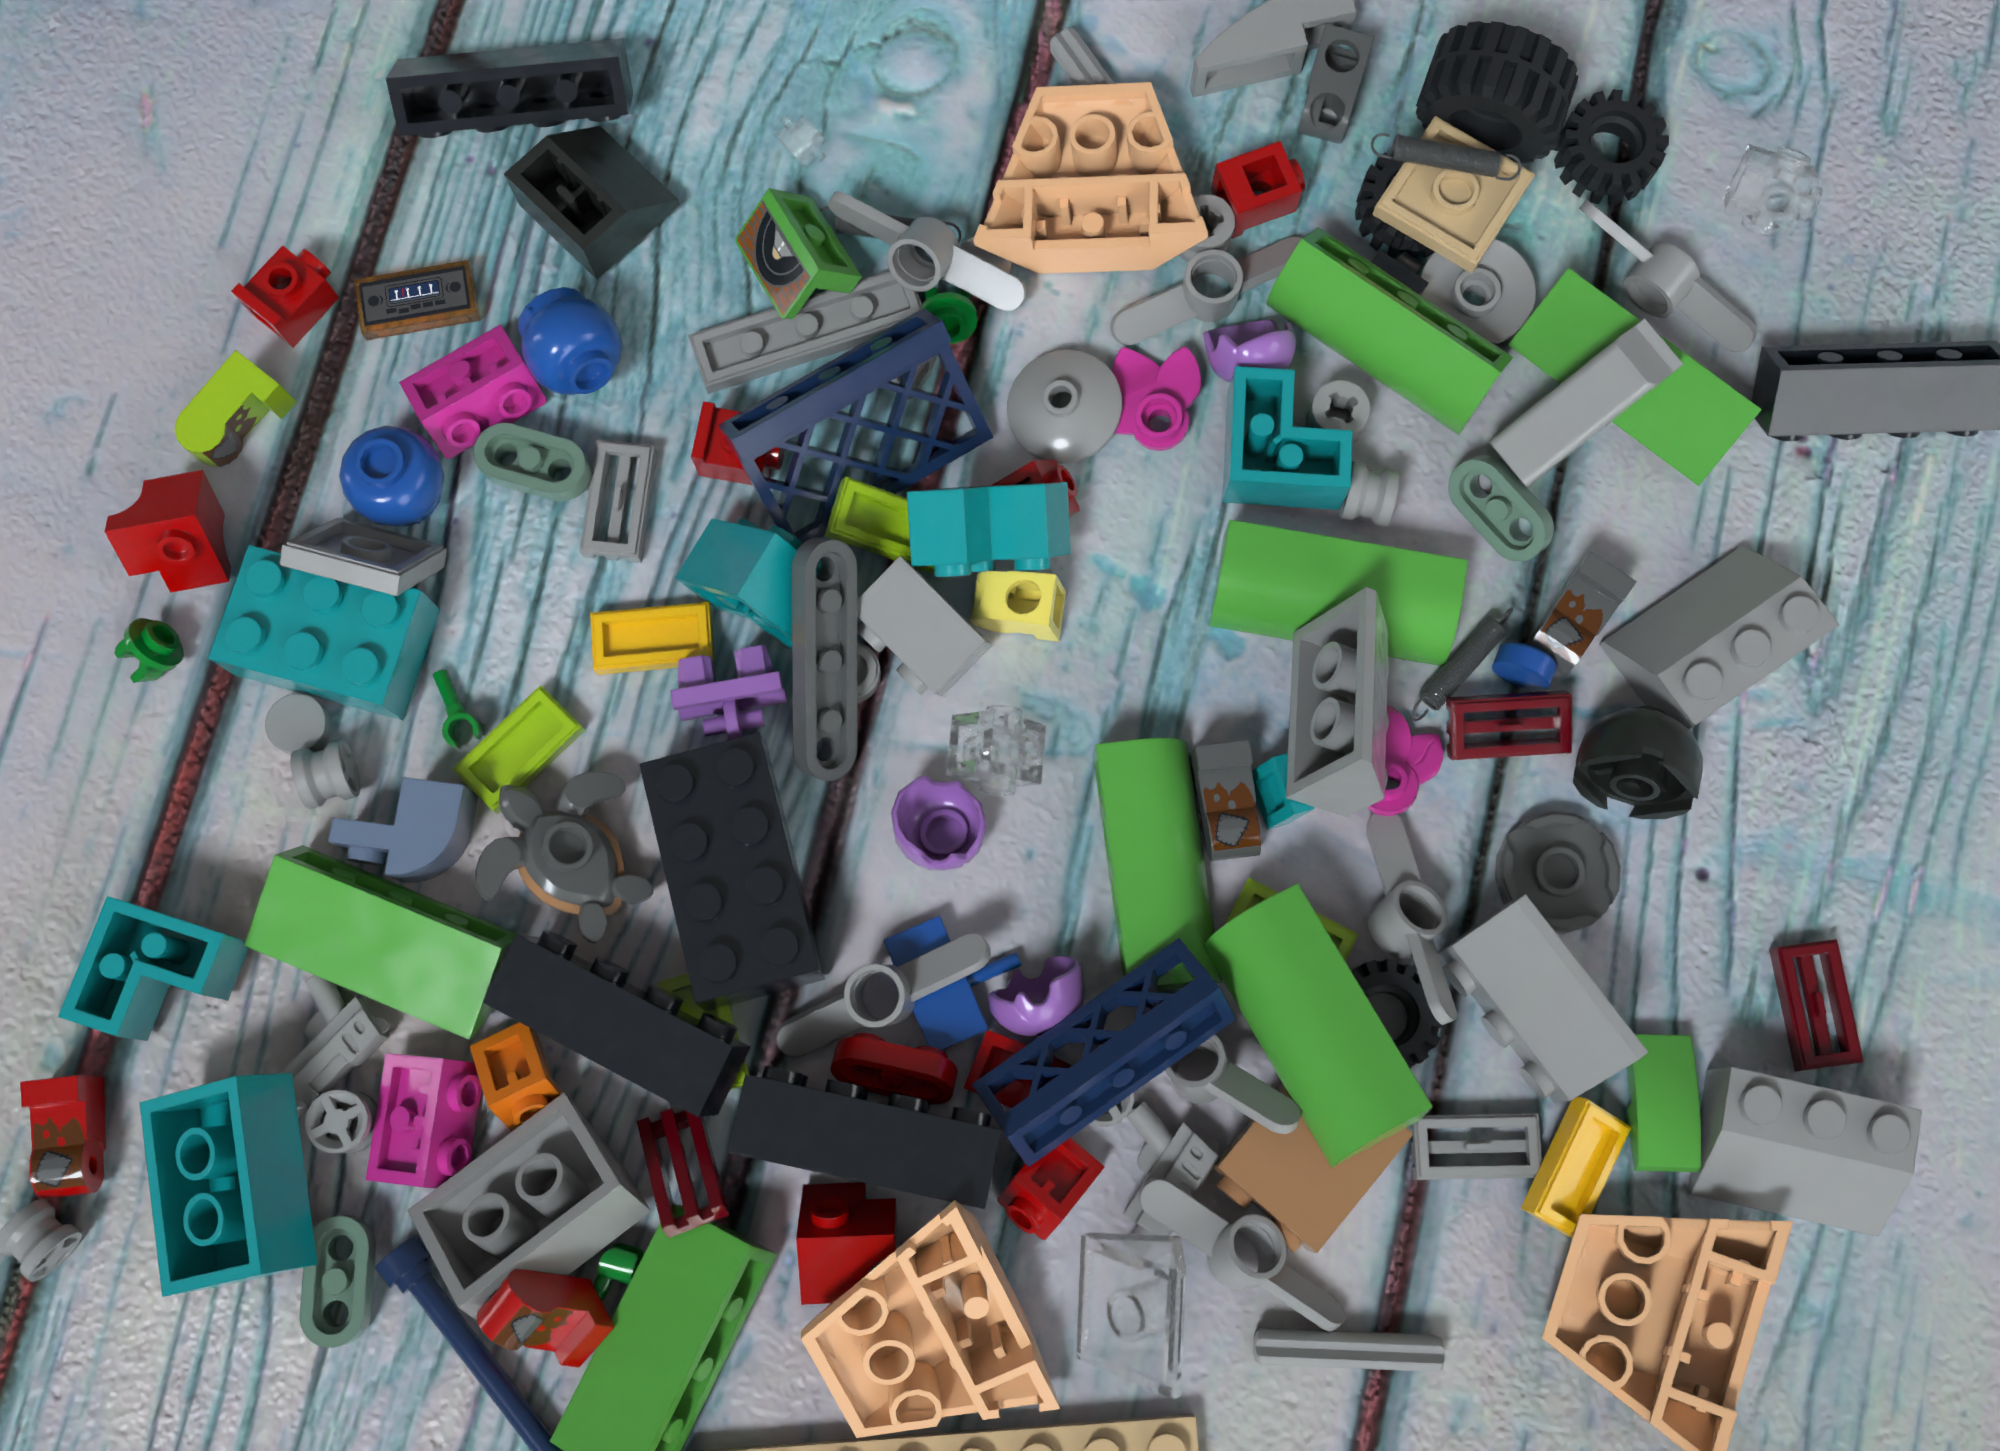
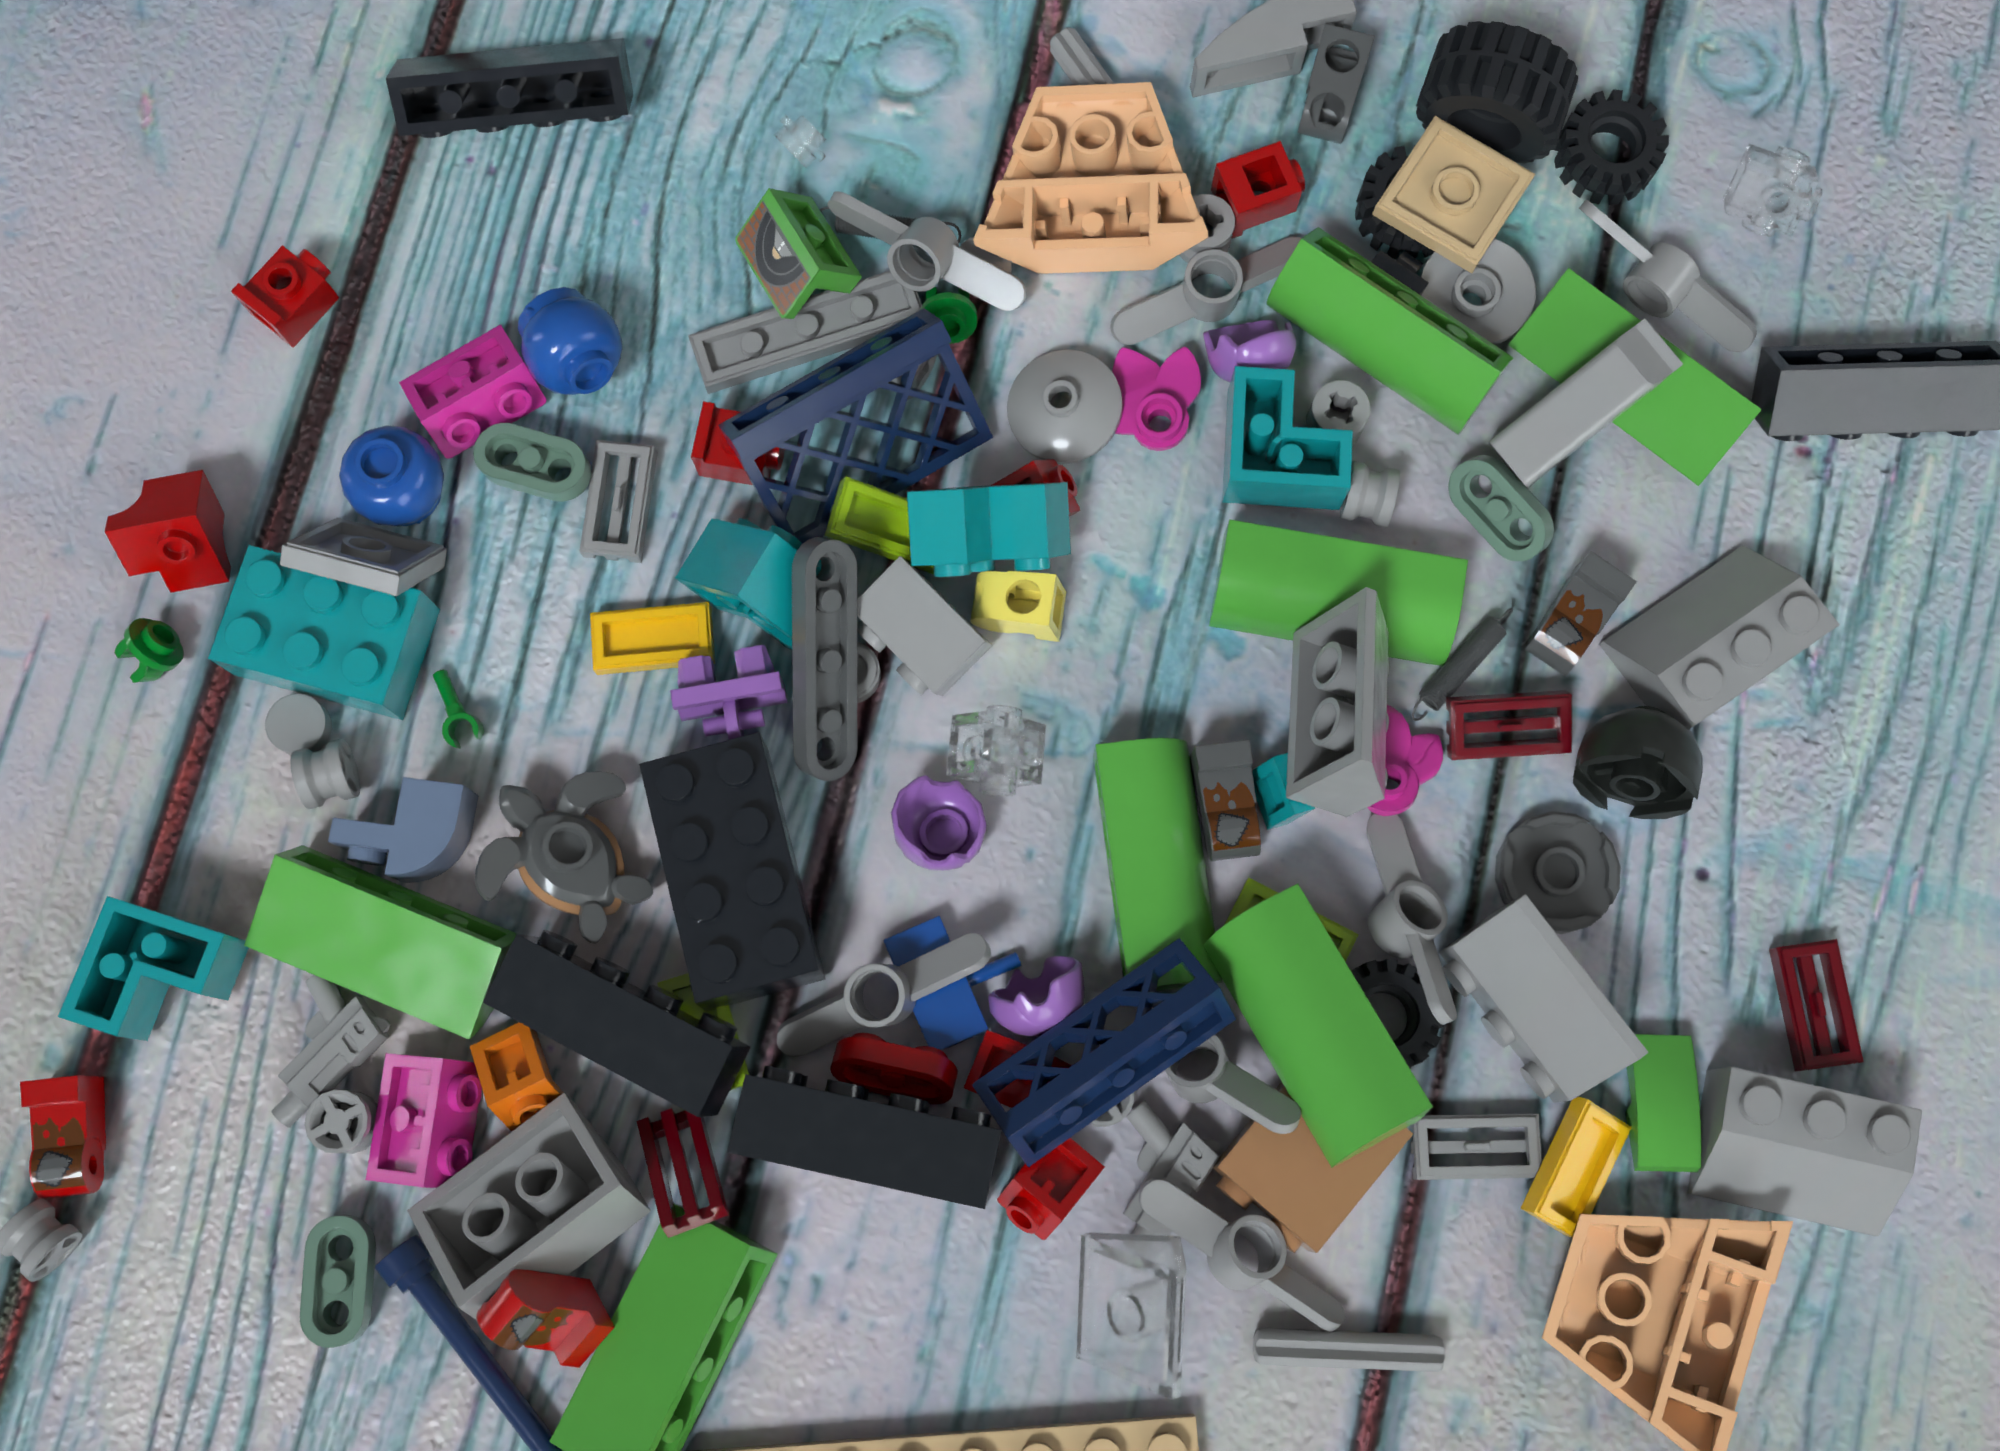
teal brick [139,1073,318,1297] -> none
lime leg [174,350,297,467] -> none
tile [354,260,481,341] -> none
lime tile [452,685,585,814] -> none
pearl dark grey slope [504,126,680,280] -> none
green hand [594,1243,643,1301] -> none
red brick [796,1182,897,1305] -> none
light nougat wedge [801,1200,1060,1438] -> none
dark grey piece [1370,133,1521,181] -> none
blue tile [1492,642,1557,691] -> none

